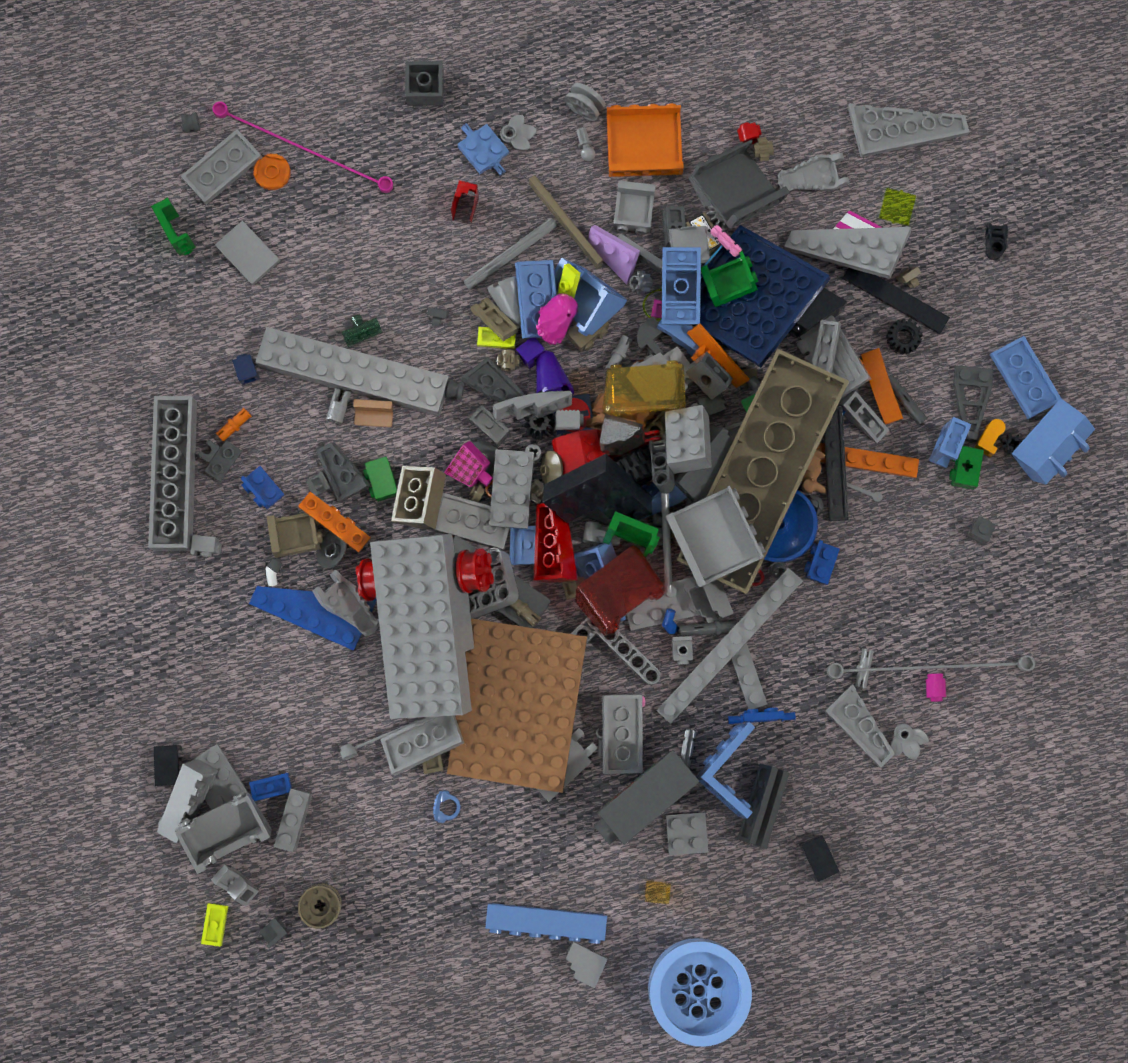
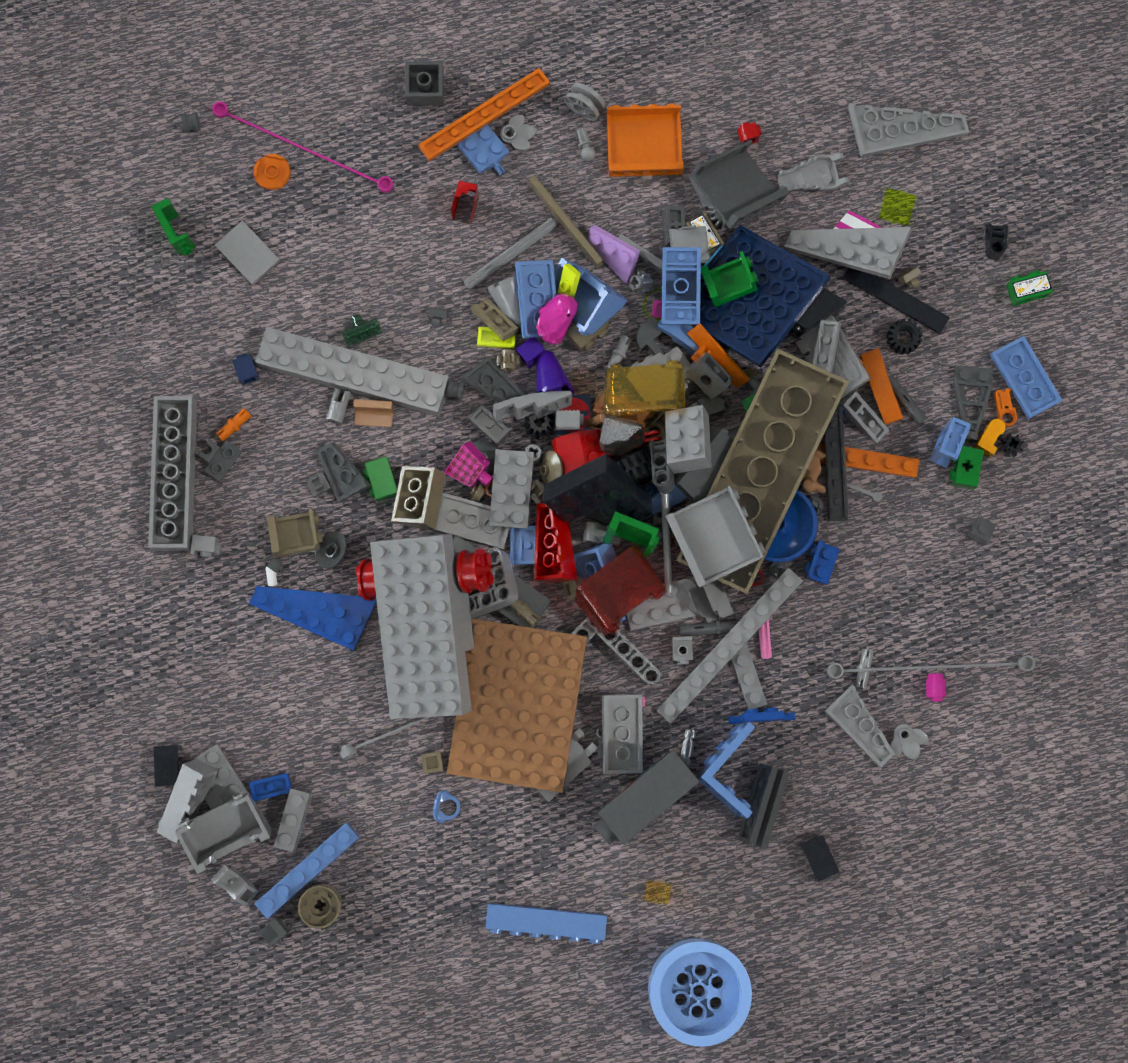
light grey plate [181,129,262,205] -> none
neon yellow plate [201,903,229,947] -> none
blue bracket [241,466,285,509] -> none
orange bracket [298,492,371,553] -> none
light grey animal [313,570,379,636] -> none
light grey plate [381,715,464,776] -> none
light grey piece [564,941,608,988] -> none
light grey panel [613,181,656,235] -> none
blue arm [662,608,678,634] -> none
light grey plate [666,812,708,855] -> none
bright pink axle [710,225,742,257] -> none
dark tan gear [753,137,774,162] -> none
medium blue piece [1012,399,1095,484] -> none
none -> medium blue brick [254,822,361,919]
none -> orange plate [419,68,550,162]
none -> bright pink axle [759,619,772,659]
none -> orange piece [993,388,1017,428]
none -> brick [1006,270,1053,306]

